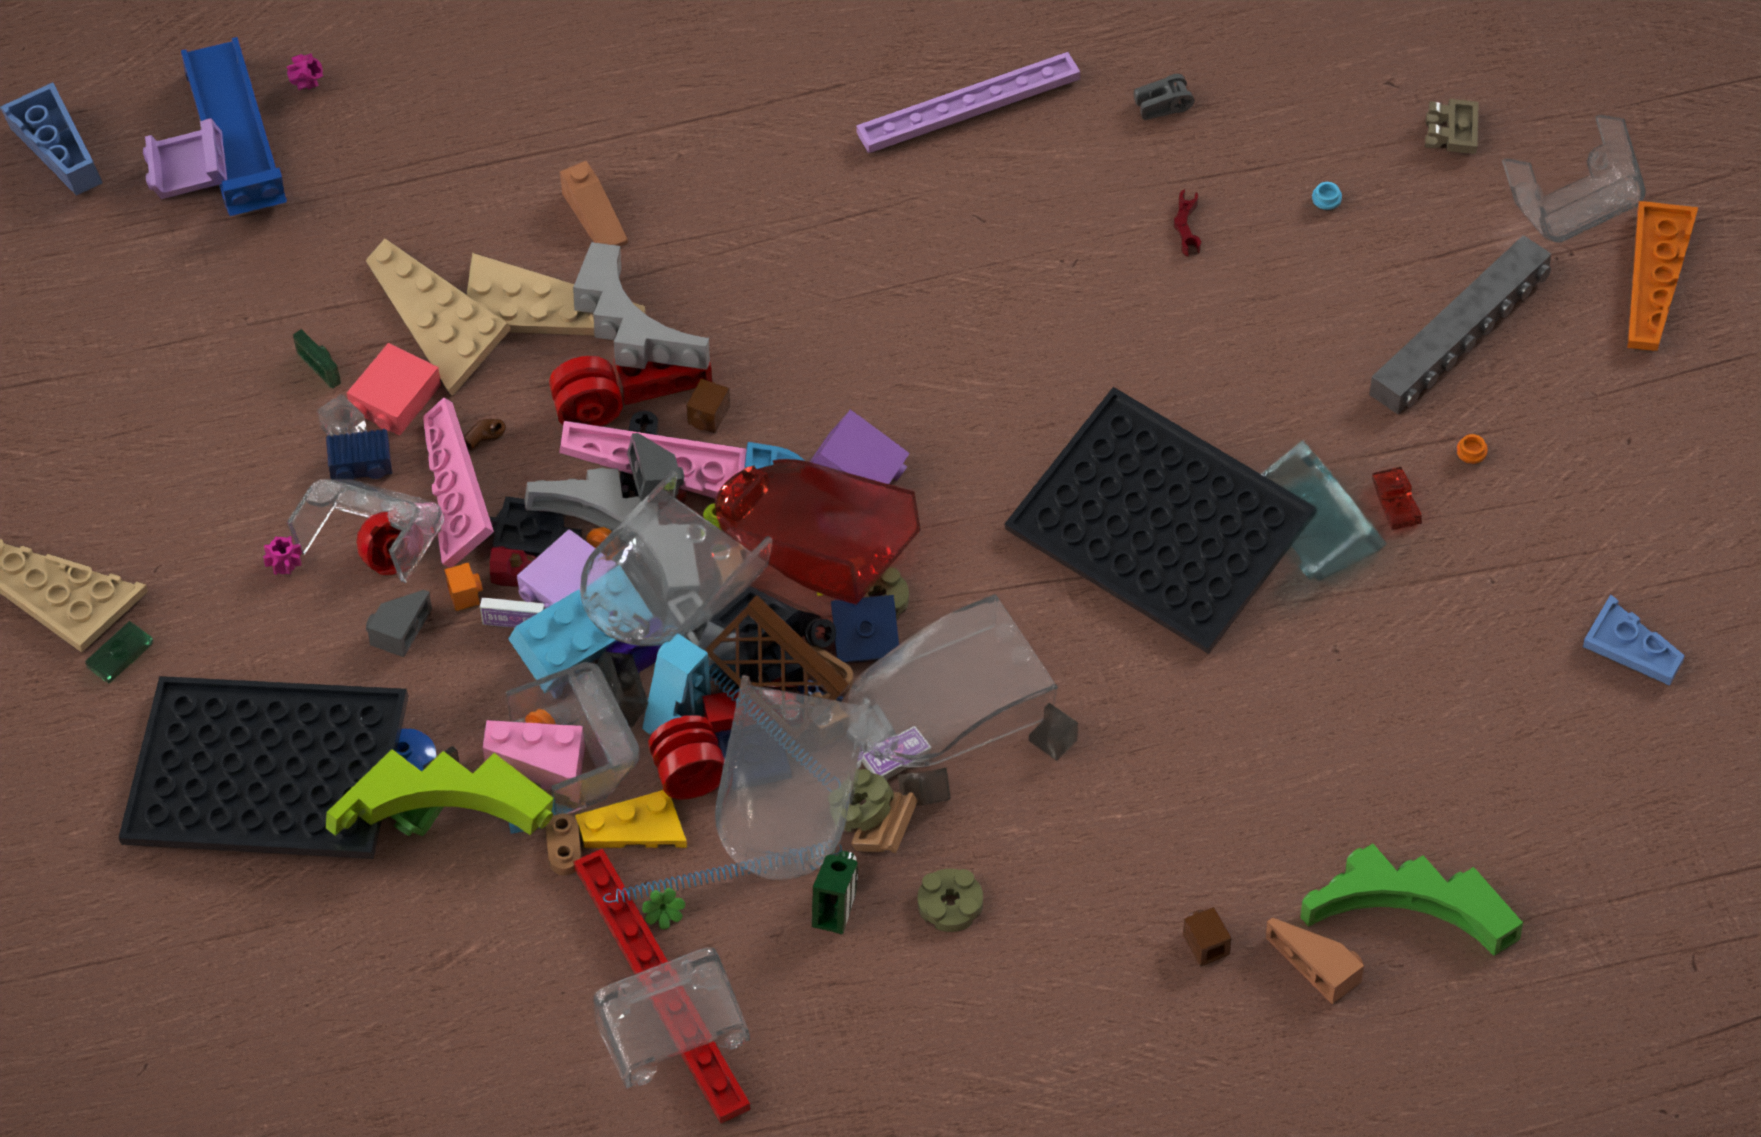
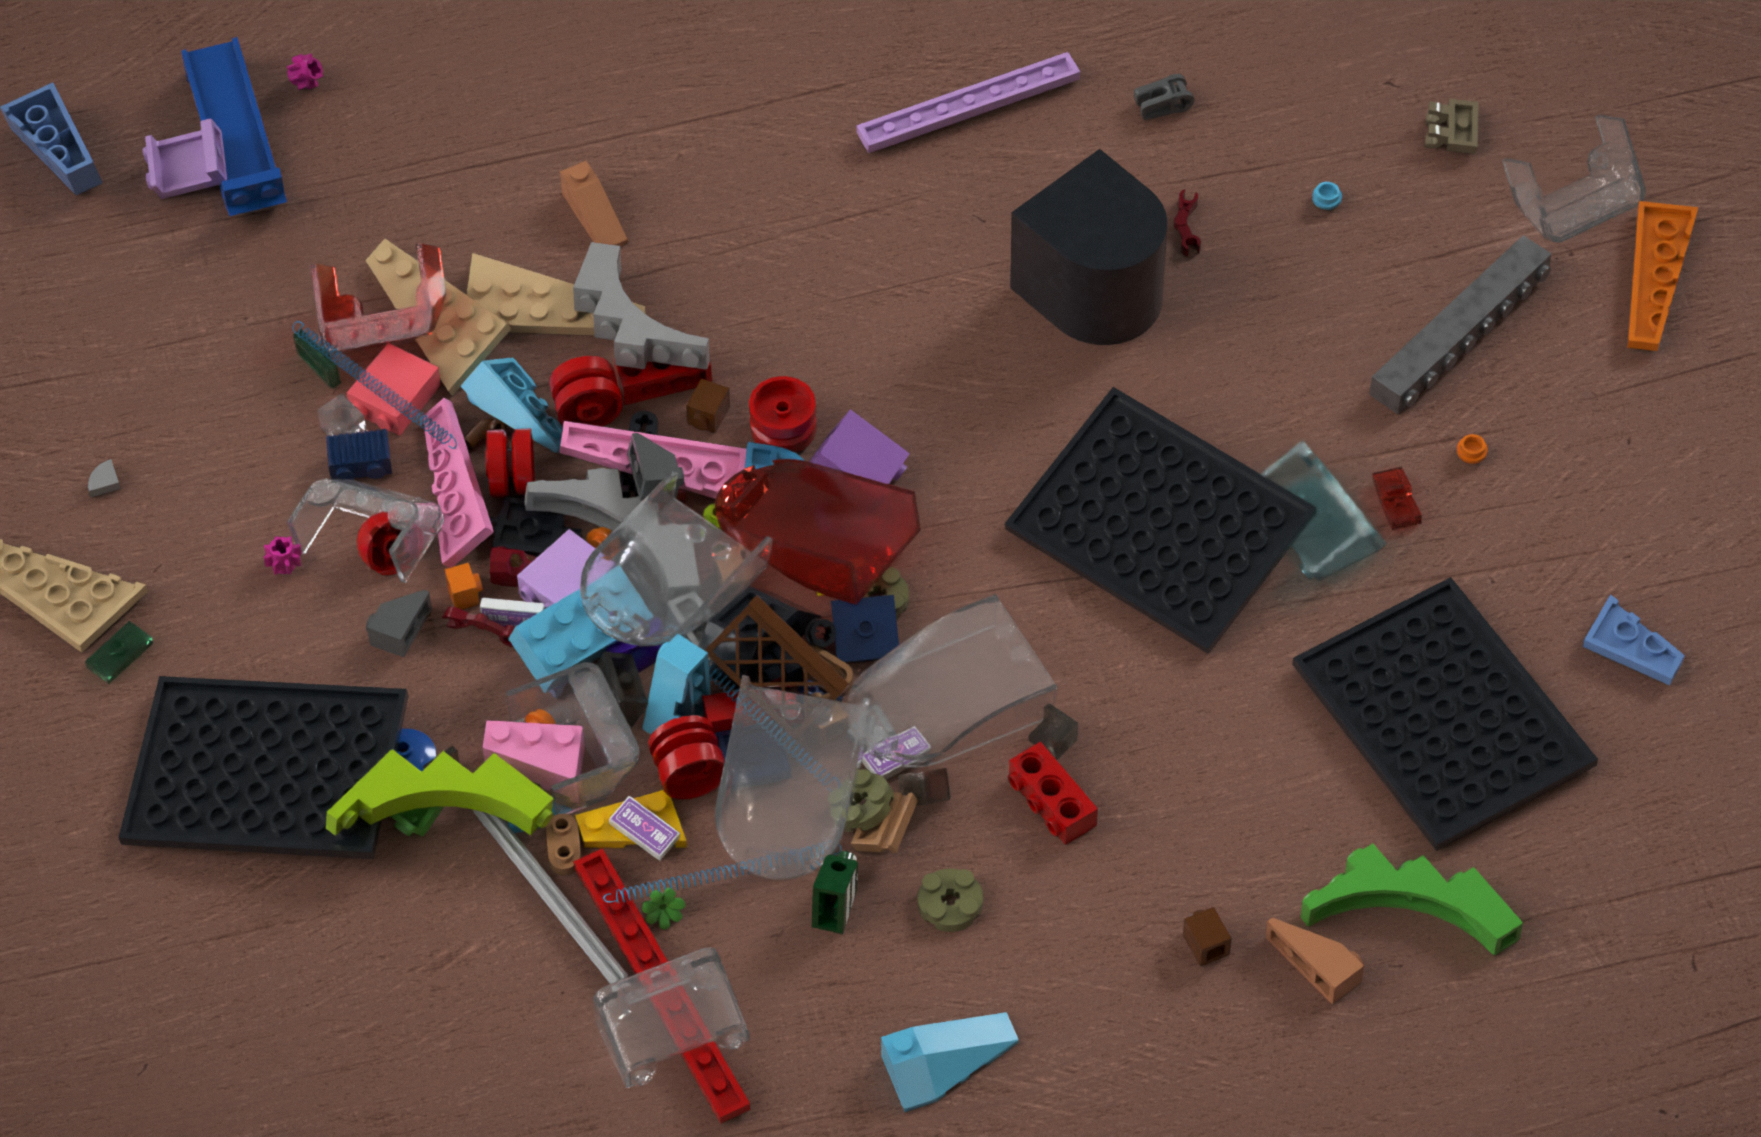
none -> light grey tile [88,459,120,497]
none -> piece [293,321,457,449]
none -> clear red windscreen [310,243,446,352]
none -> dark red piece [442,606,516,647]
none -> medium azure wedge [461,358,563,453]
none -> light grey axle [473,810,628,989]
none -> red wheel [485,428,535,498]
none -> tile [609,796,680,861]
none -> red wheel [749,376,817,453]
none -> medium azure wedge [881,1012,1019,1112]
none -> red brick [1007,741,1098,845]
none -> black brick [1010,149,1167,345]
none -> black plate [1292,577,1598,851]

